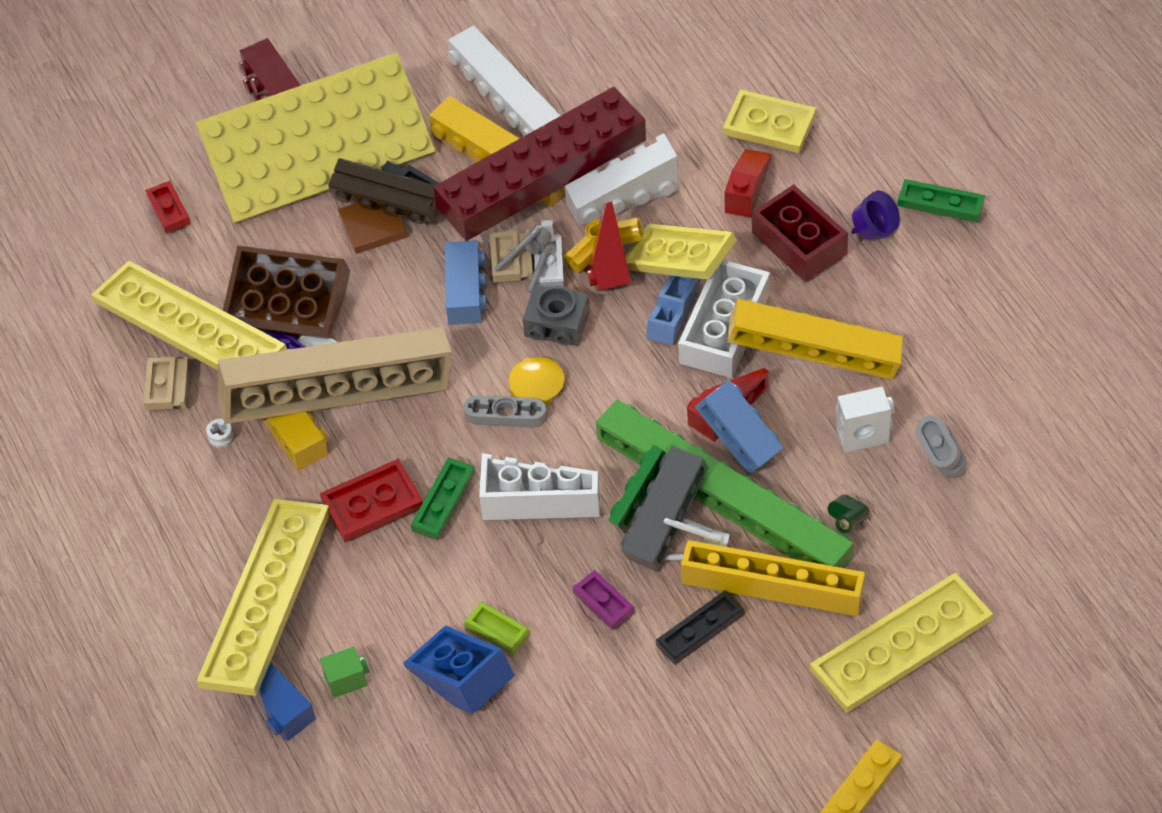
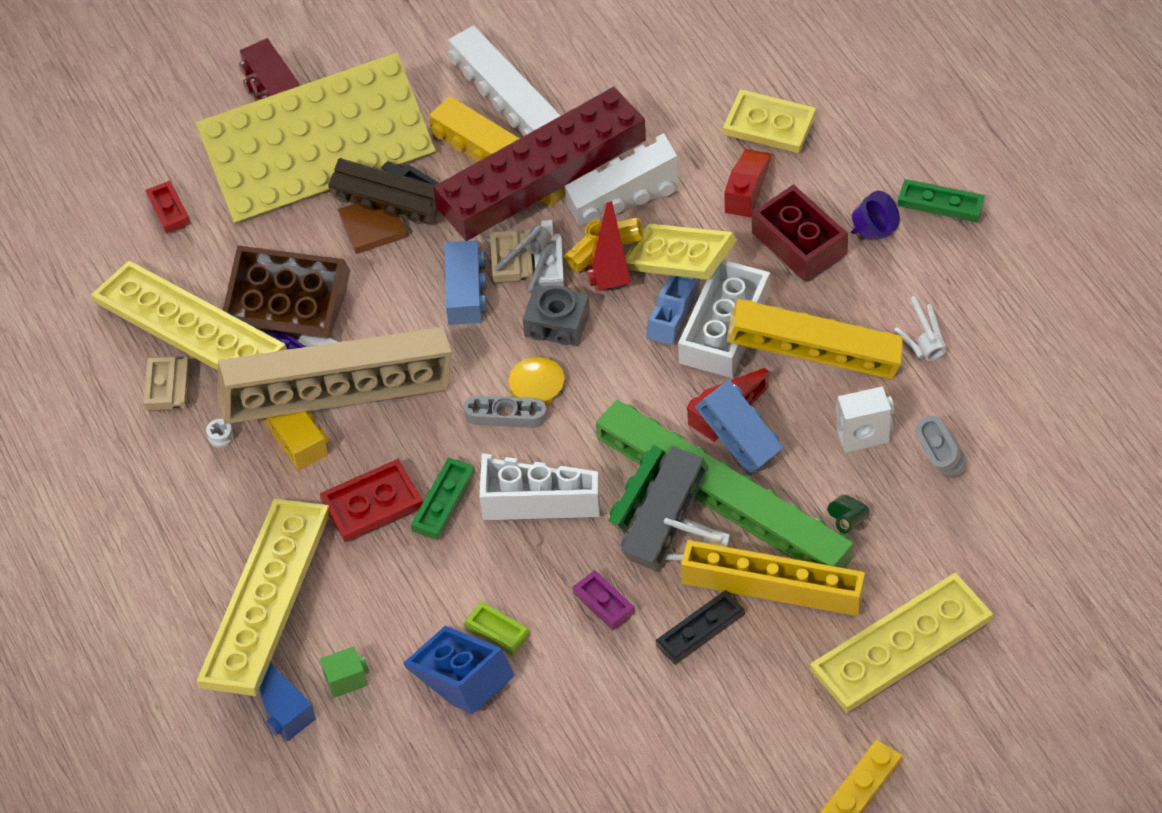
none -> white plant [894,296,947,361]

